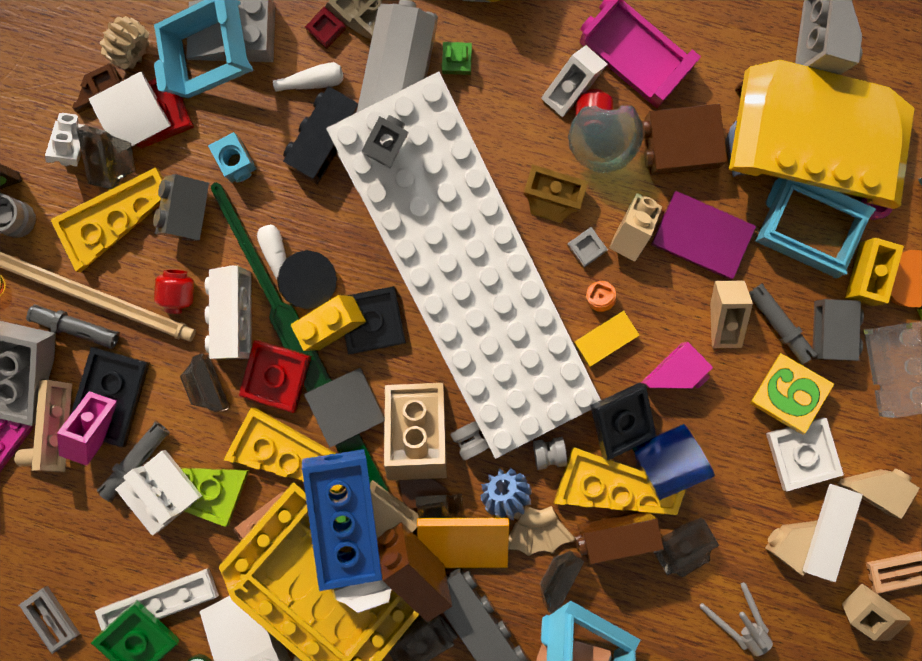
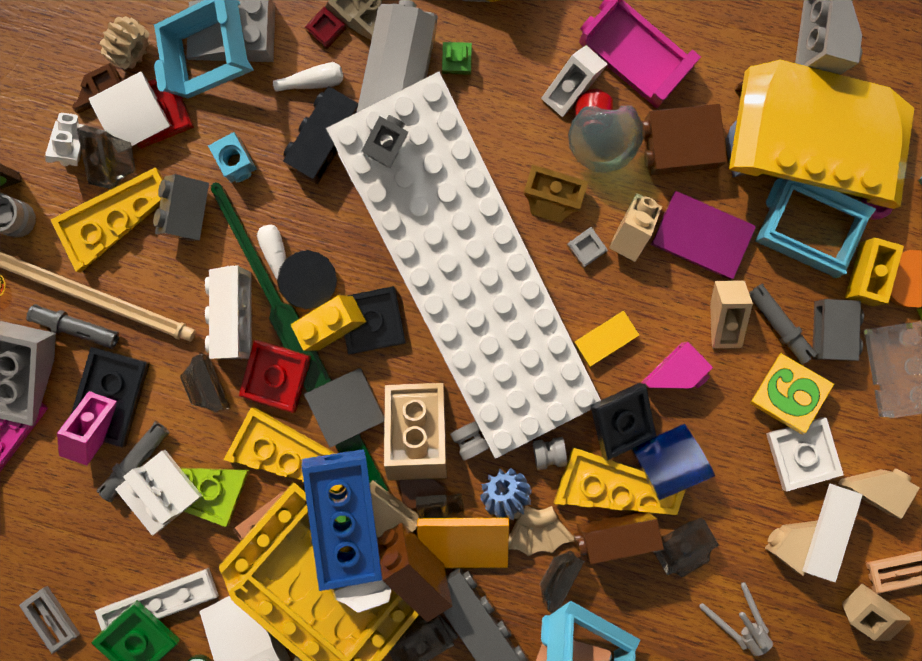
tan piece [14,380,72,472] -> none
red head [154,269,194,314] -> none
orange tile [586,281,616,312] -> none

